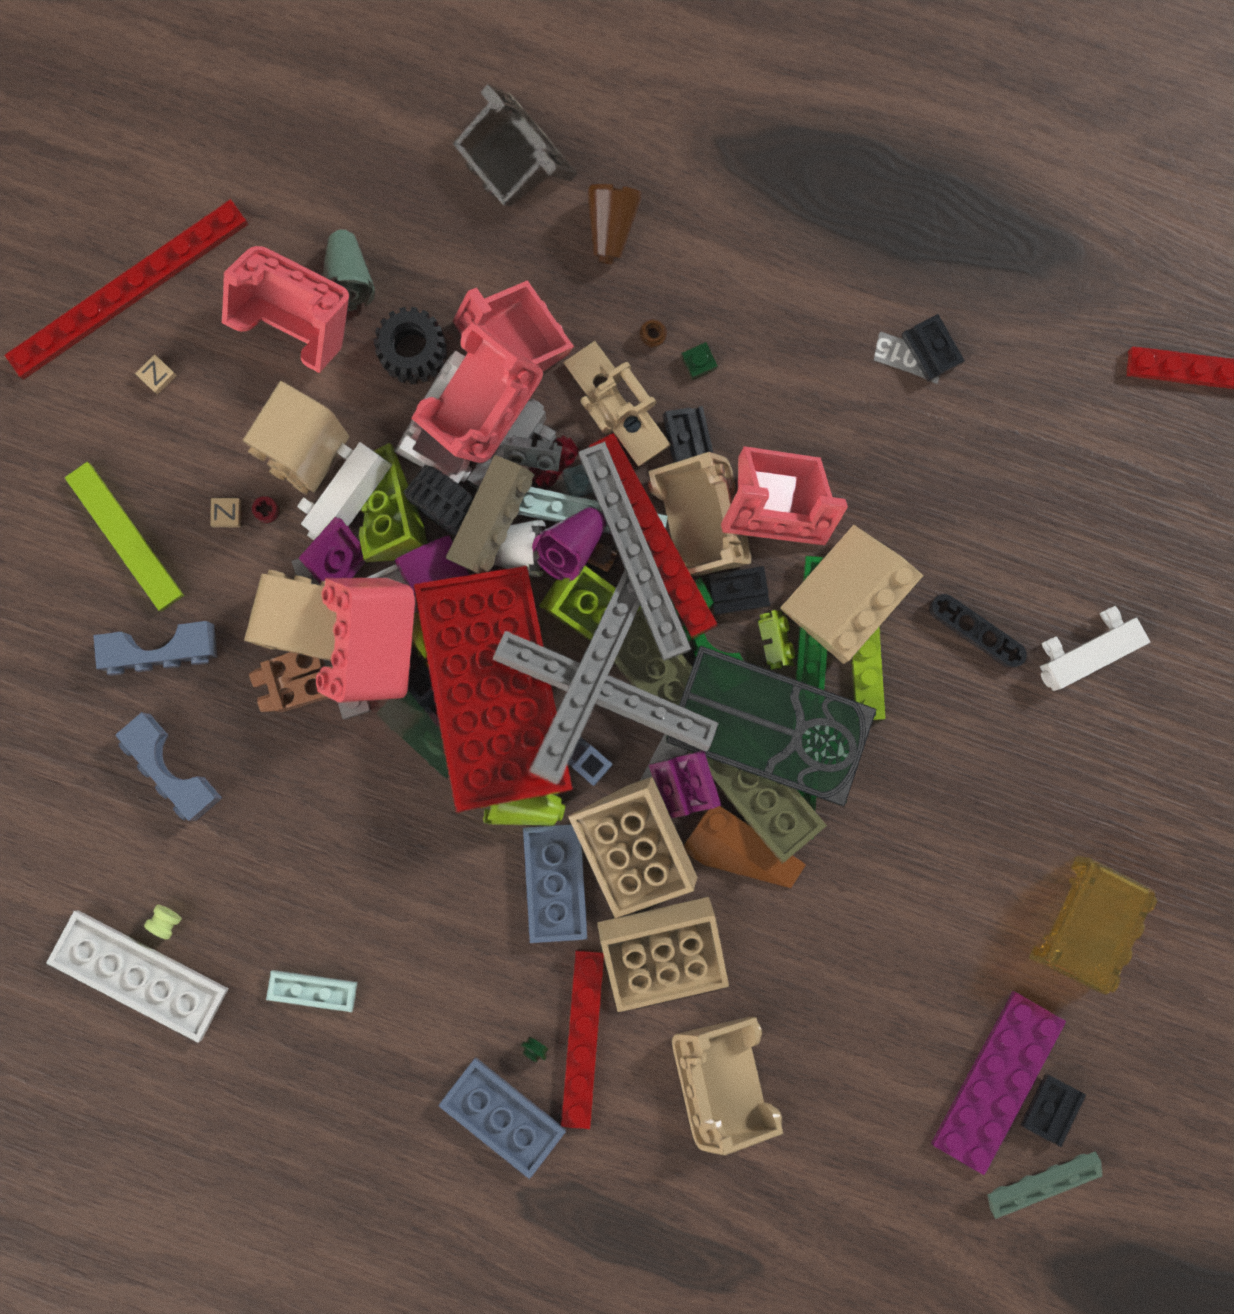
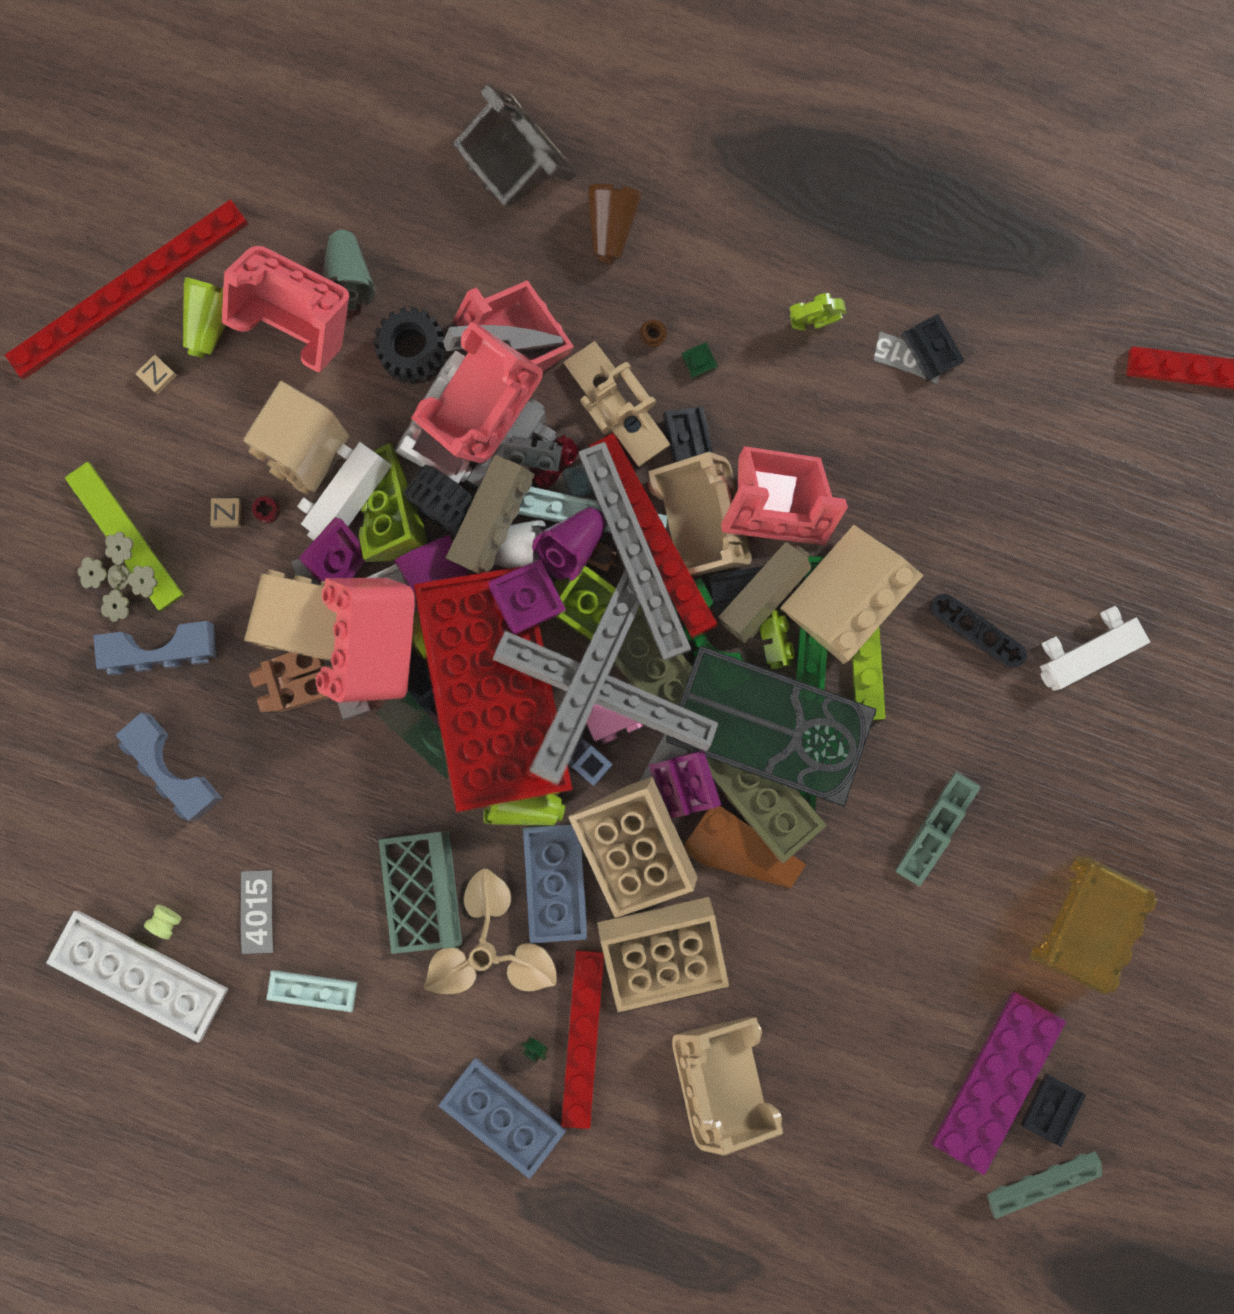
none -> olive plant [77,532,158,622]
none -> lime cone [183,277,226,359]
none -> light grey sticker [241,870,273,954]
none -> sand green fence [379,831,462,954]
none -> tan plant [424,868,557,994]
none -> light grey slope [443,325,563,360]
none -> magenta plate [488,559,566,635]
none -> bright pink brick [586,704,643,745]
none -> dark tan brick [719,542,811,643]
none -> lime plate [789,293,847,330]
none -> sand green slope [895,770,981,886]

